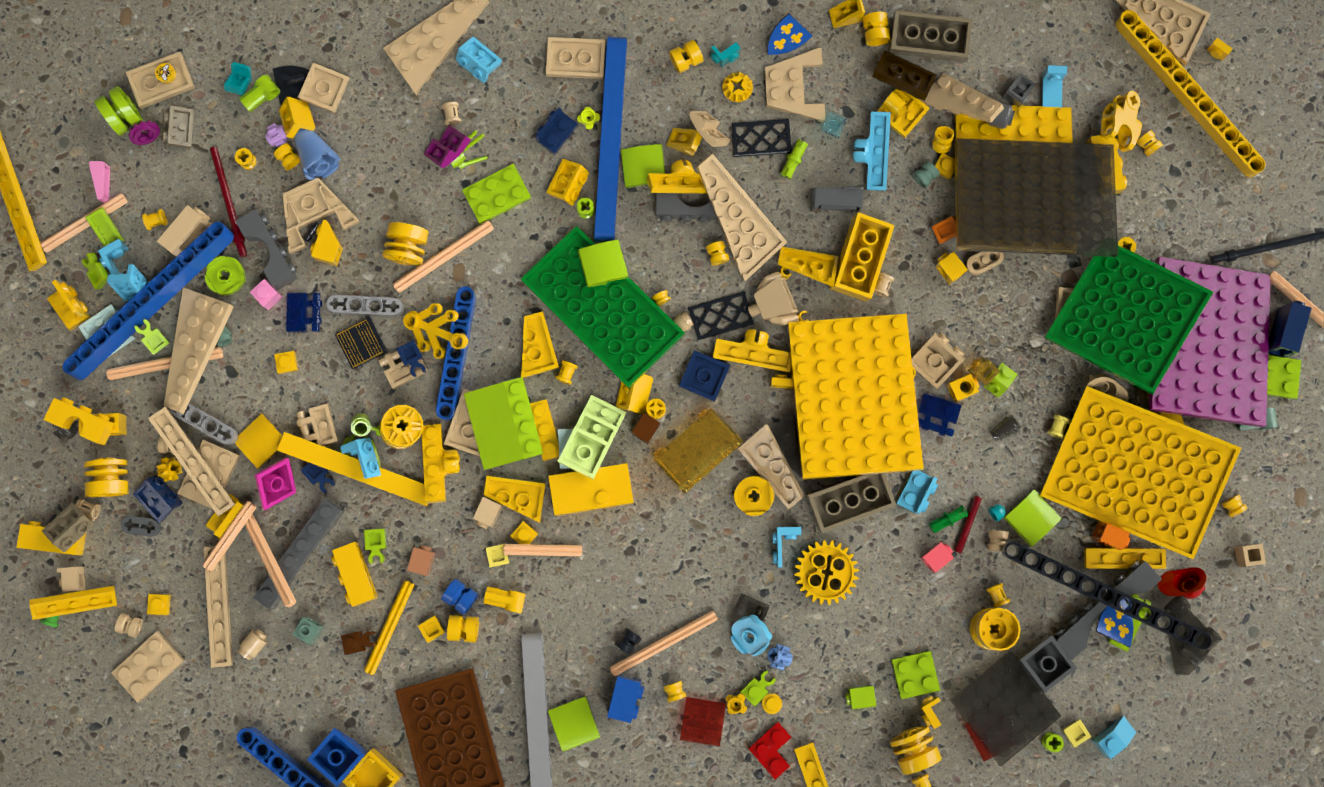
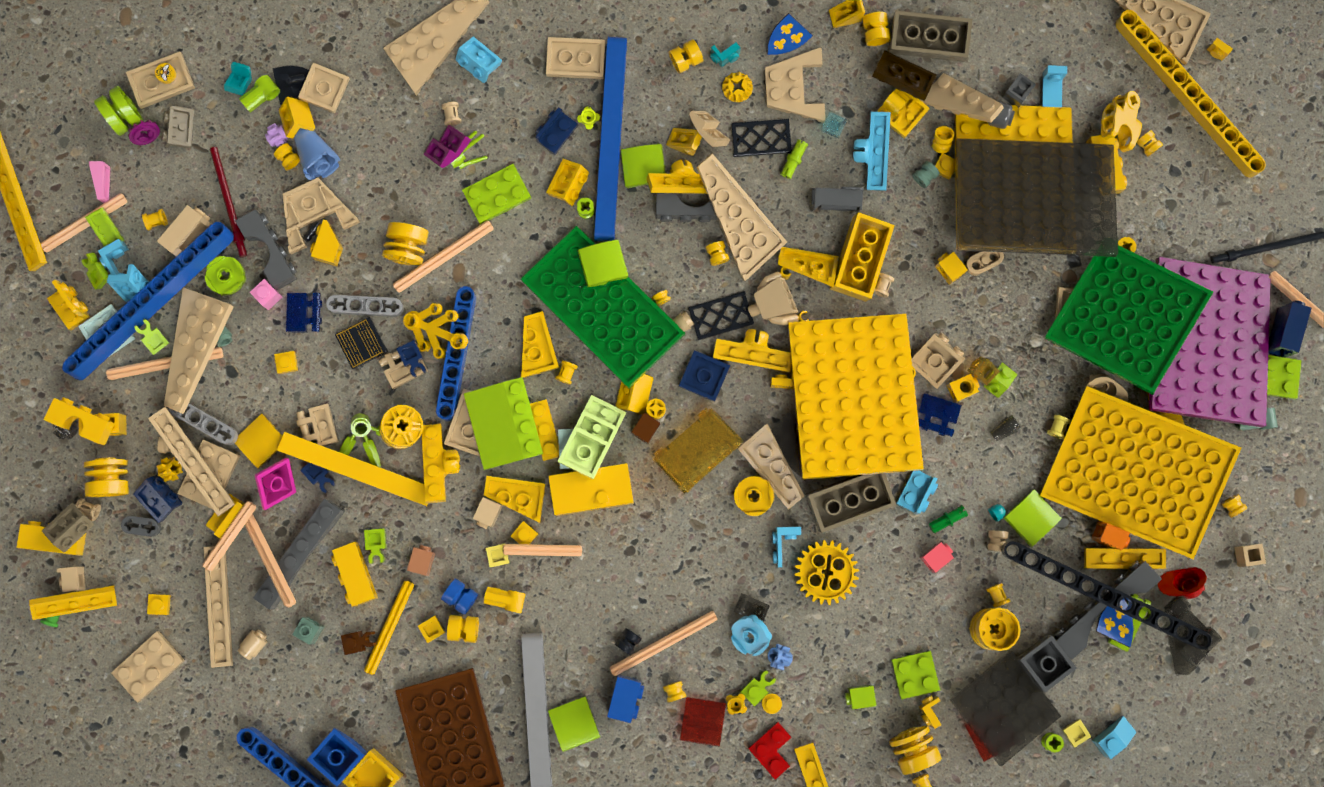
tan wheel [115,613,143,638] -> none
yellow bush [235,148,257,170] -> none
medium azure bracket [340,438,381,479] -> none
orange bracket [932,216,956,244] -> none
dark red bar [954,496,982,554] -> none

